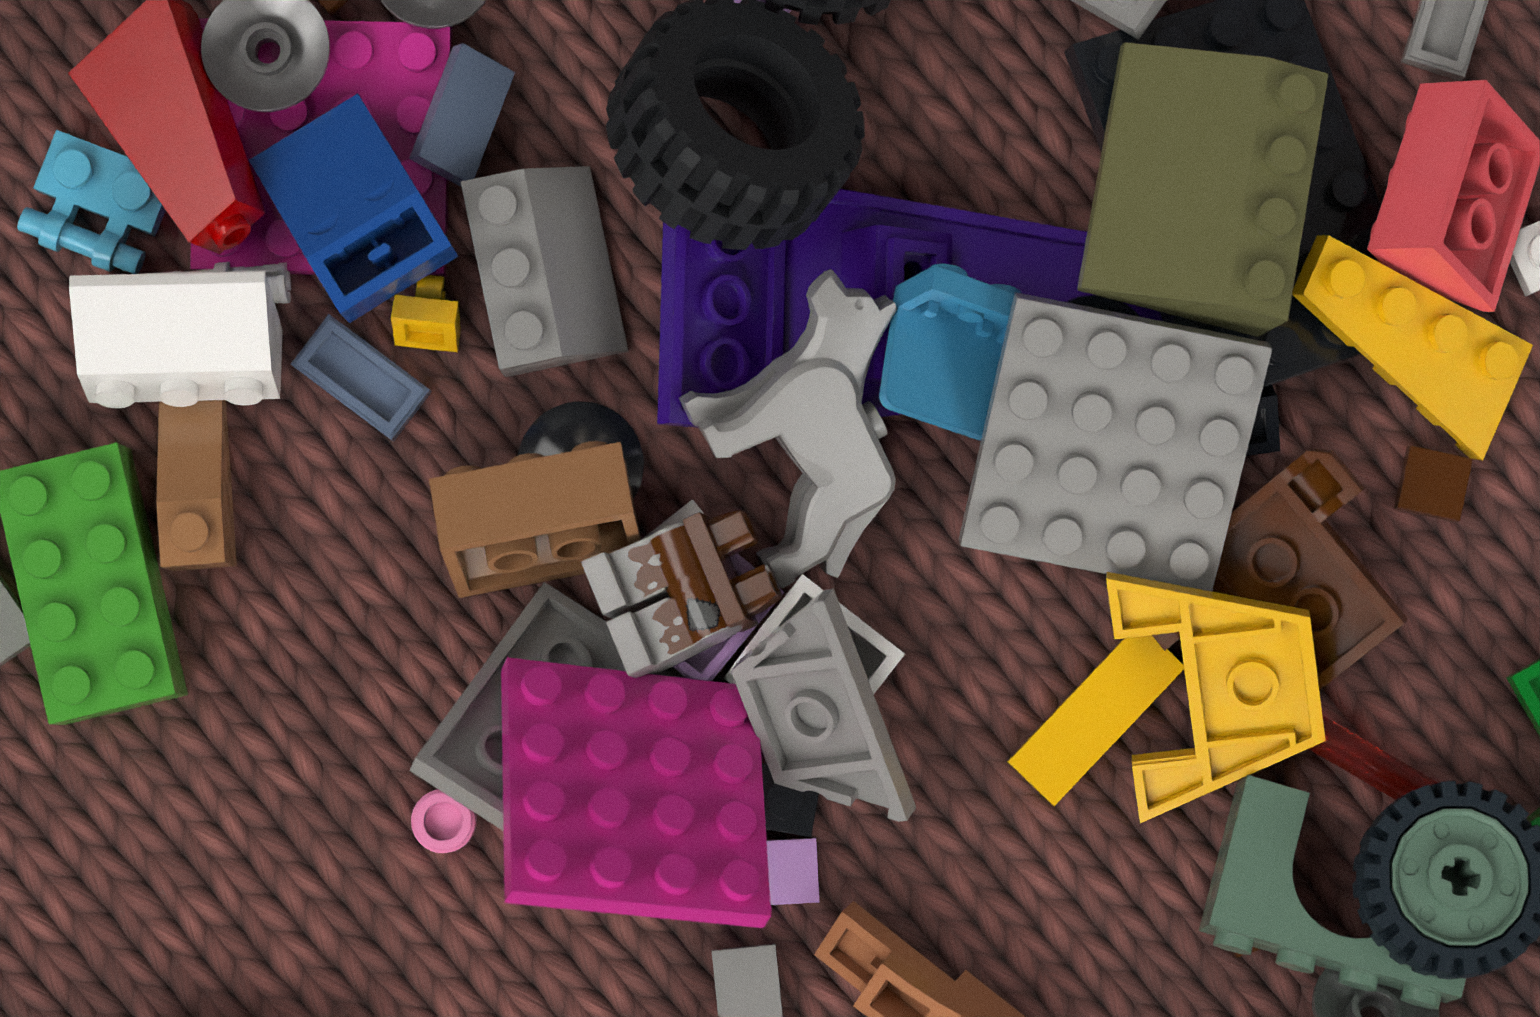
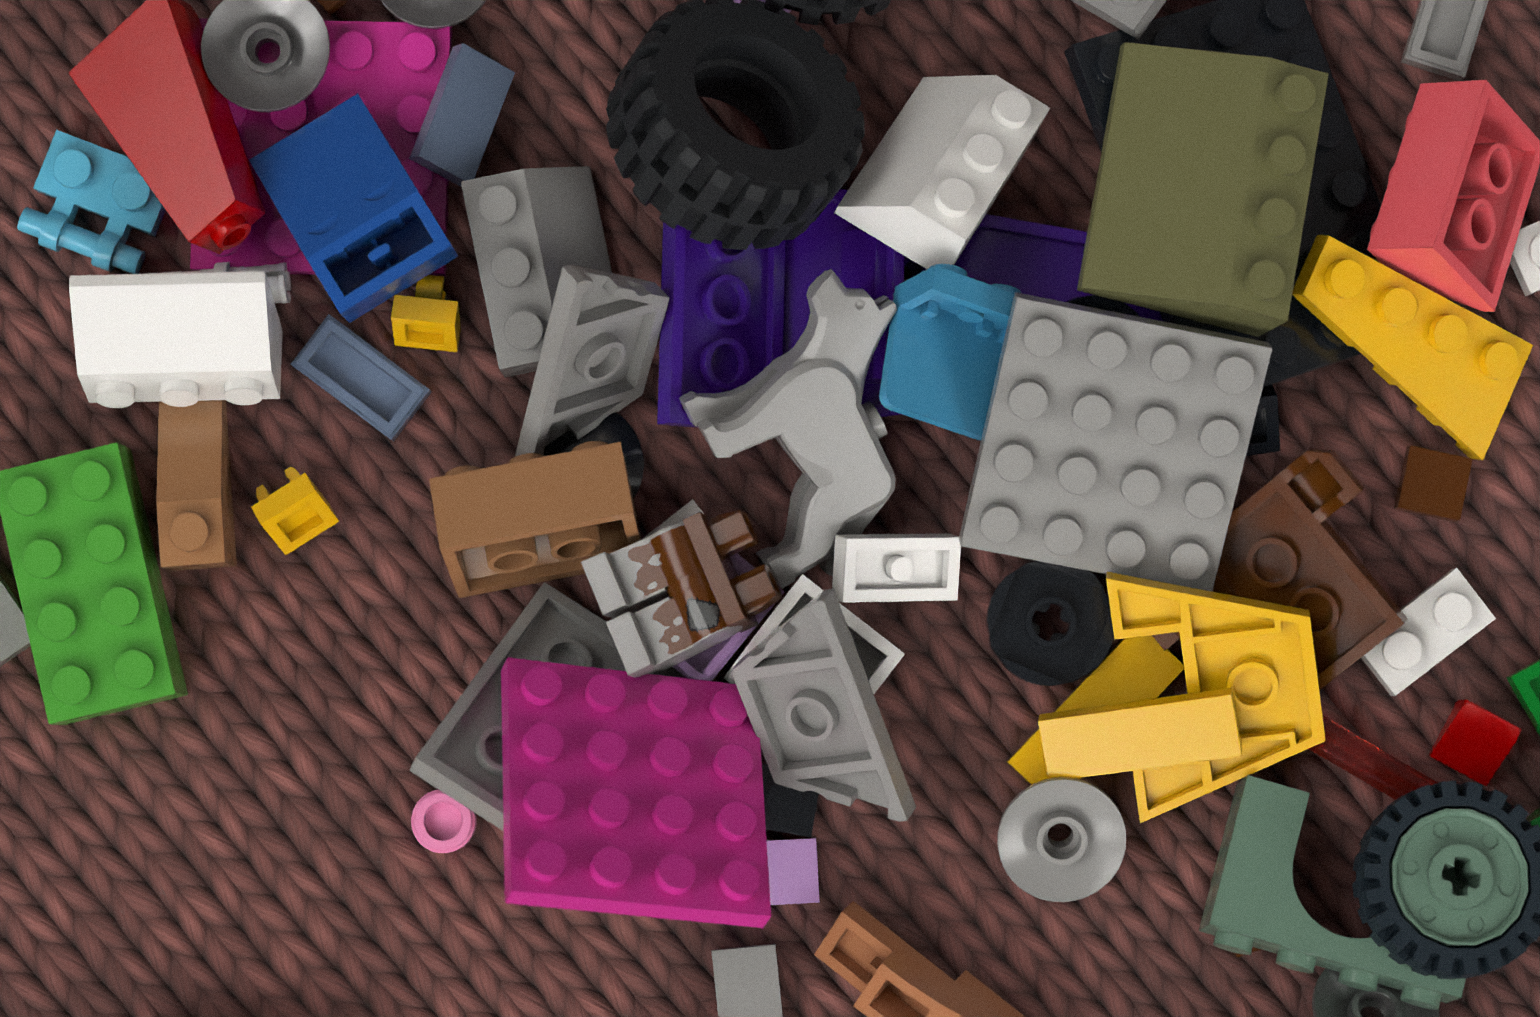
none -> yellow tile [251,467,339,555]
none -> light grey wing [515,264,669,456]
none -> white plate [832,533,961,603]
none -> white slope [834,75,1050,269]
none -> black plate [986,561,1114,687]
none -> light grey dish [997,777,1126,902]
none -> yellow tile [1038,688,1242,779]
none -> white plate [1361,568,1496,696]
none -> red slope [1428,699,1522,786]

